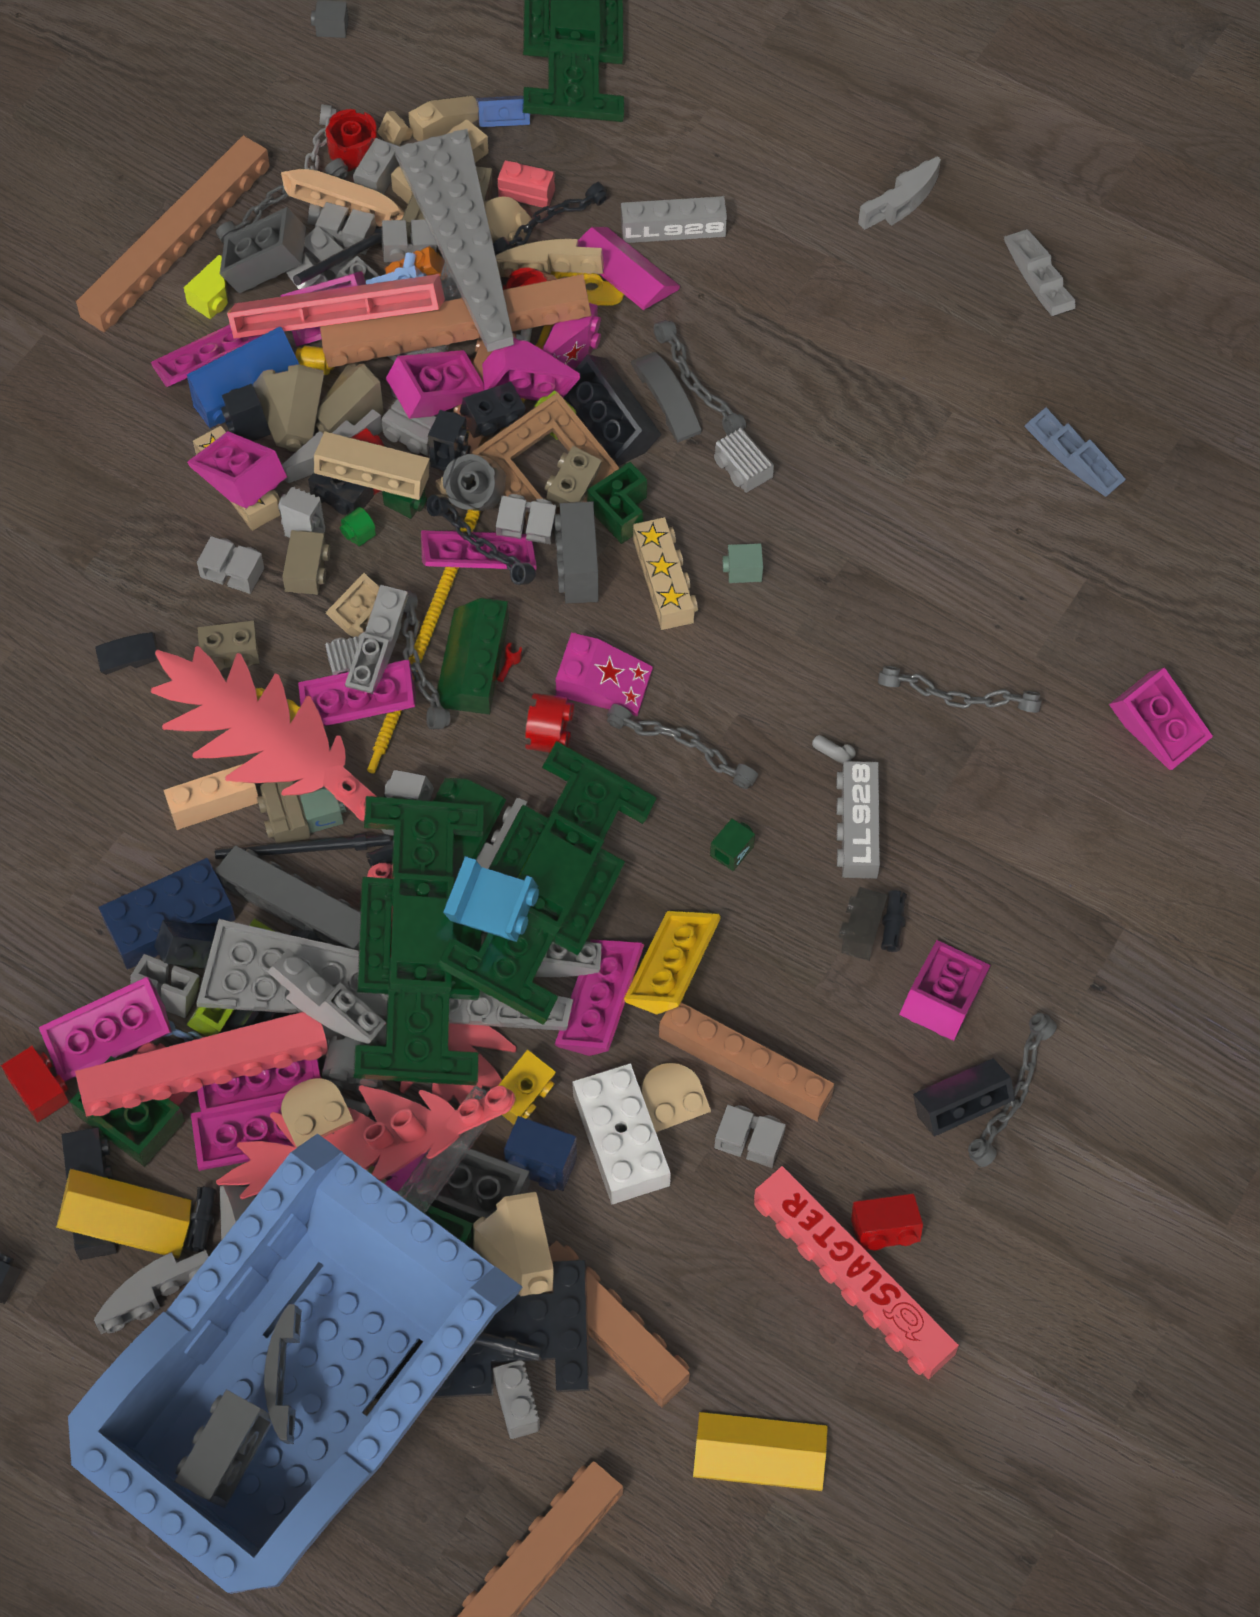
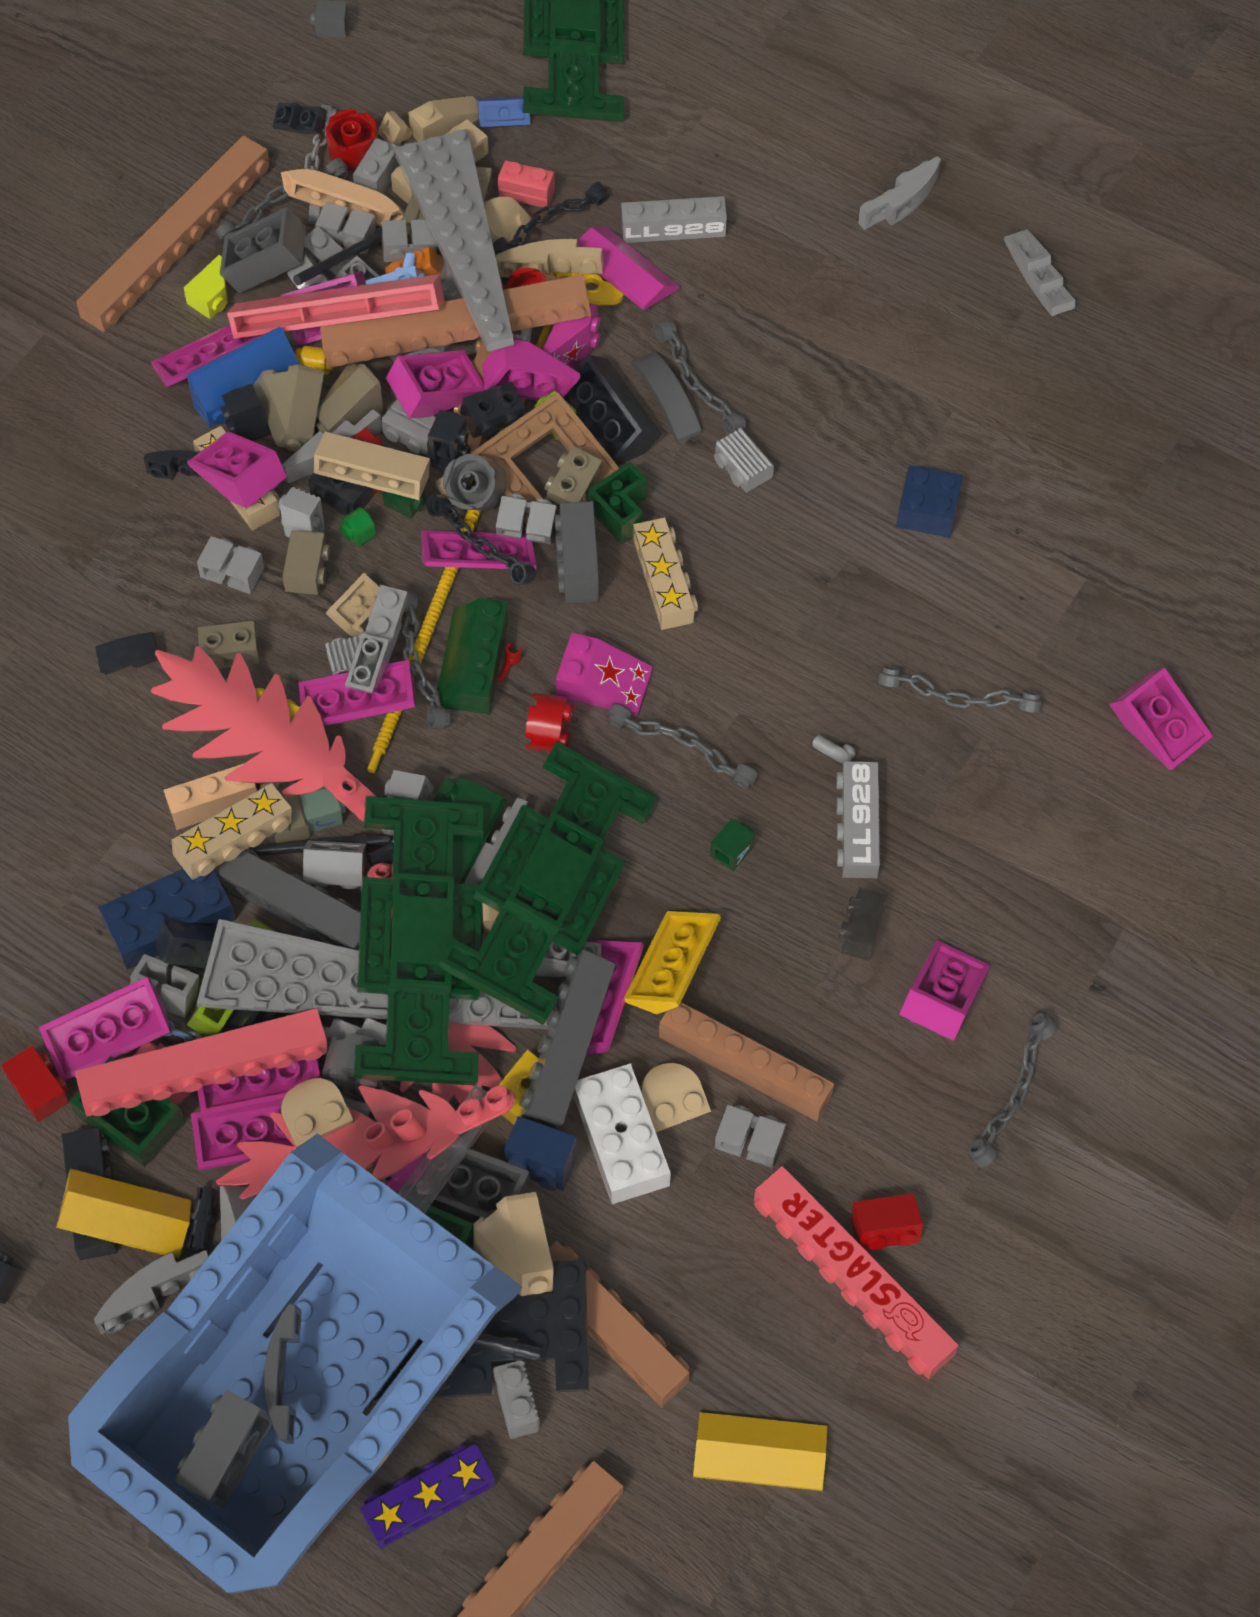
light grey slope [268,948,386,1044] -> none
dark azure panel [443,857,539,942] -> none
sand green brick [722,544,763,583] -> none
black pin [881,890,907,952] -> none
black brick [913,1058,1015,1137] -> none
sand blue slope [1024,407,1126,497] -> none
none -> black slope [143,450,202,480]
none -> tan brick [172,783,292,880]
none -> black slope [272,103,327,135]
none -> light grey brick [303,840,366,889]
none -> dark purple brick [360,1444,496,1550]
none -> dark grey brick [519,949,615,1129]
none -> dark blue brick [896,465,963,538]

